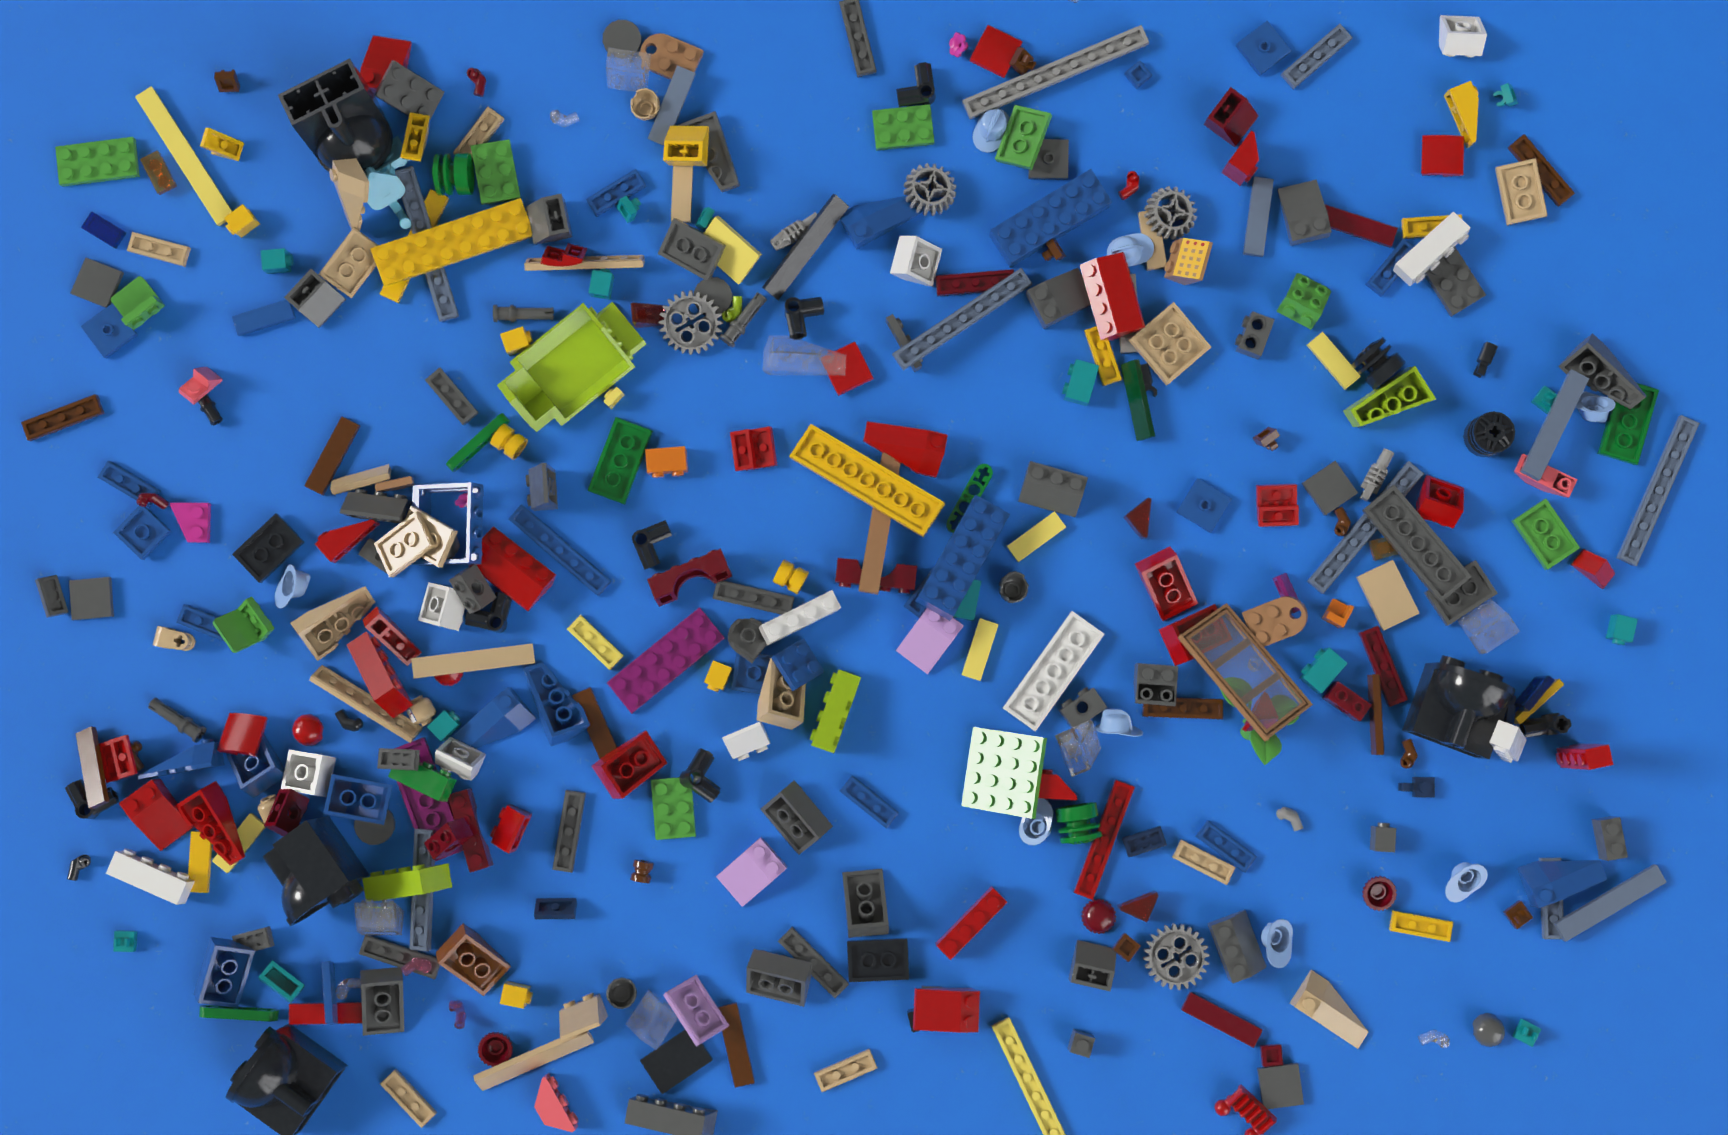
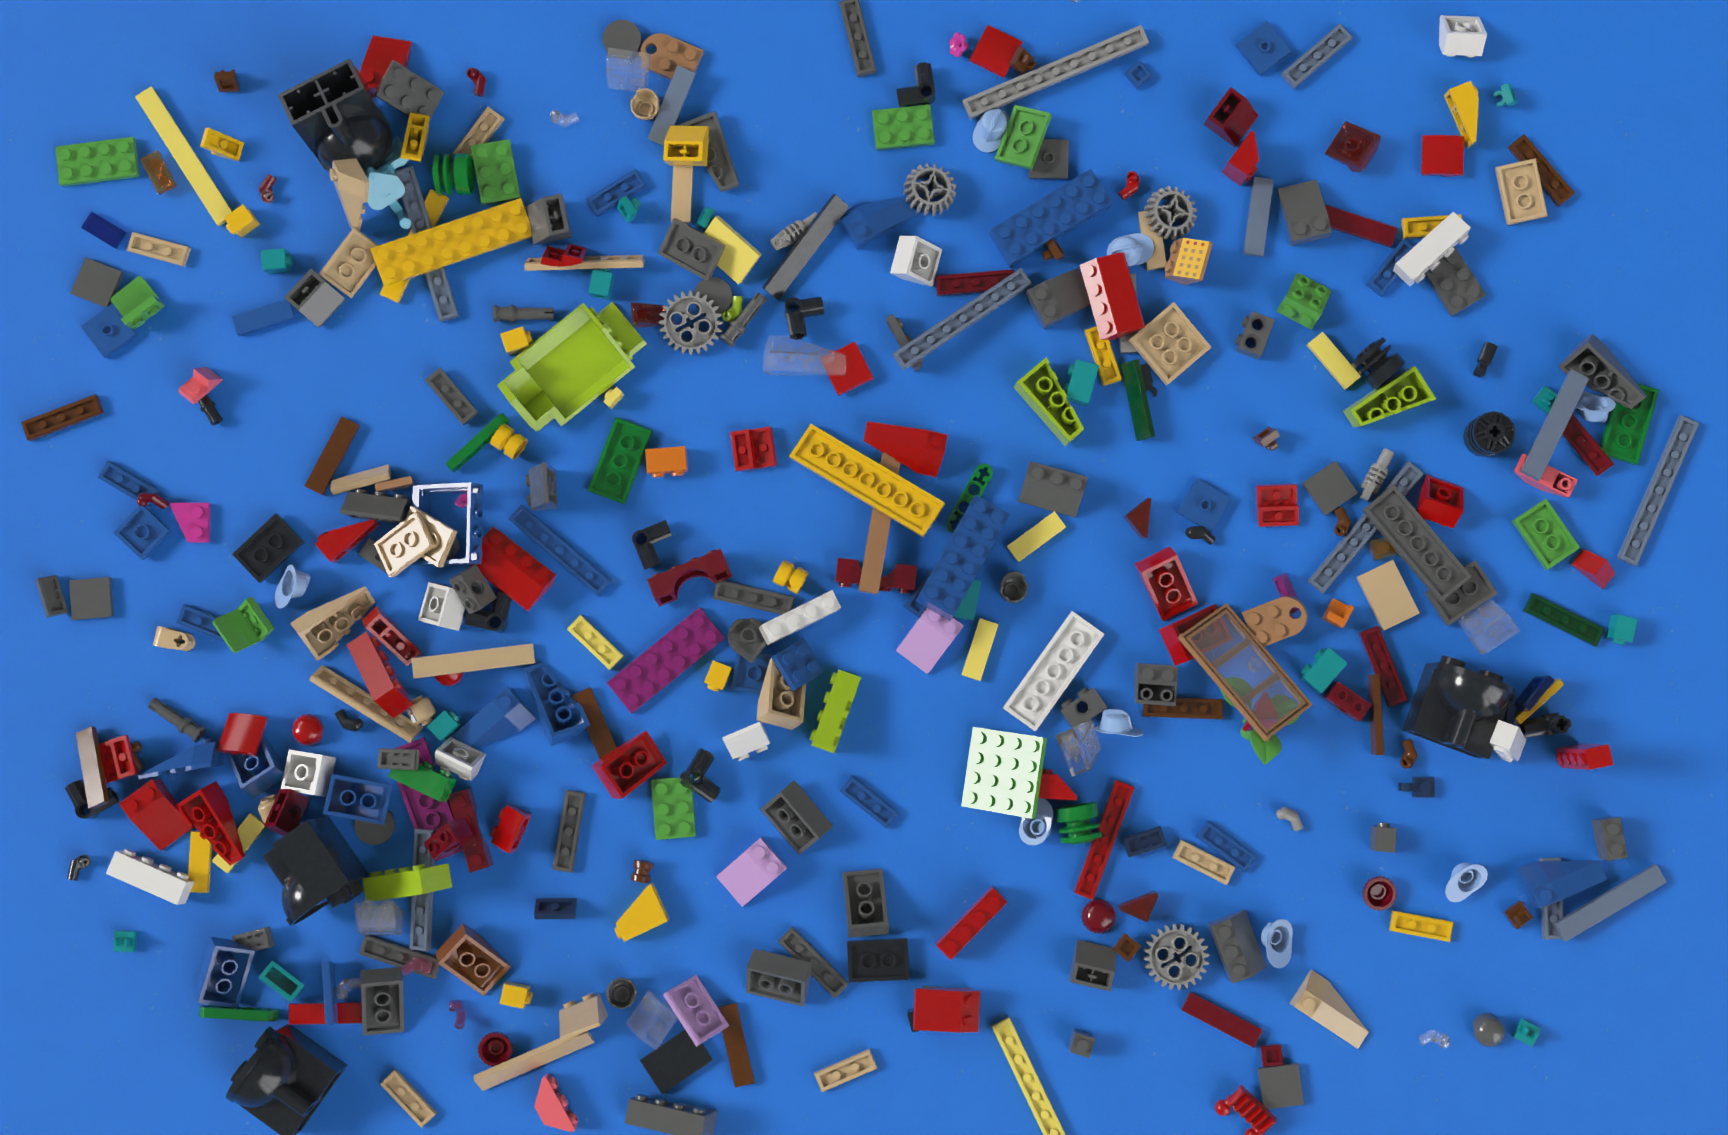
none -> dark red arm [259,174,277,203]
none -> yellow slope [614,883,669,942]
none -> lime wedge [1013,357,1084,446]
none -> black arm [1185,526,1216,545]
none -> clear red slope [1325,121,1381,172]
none -> dark green tile [1523,593,1605,647]
none -> dark red tile [1547,413,1614,476]

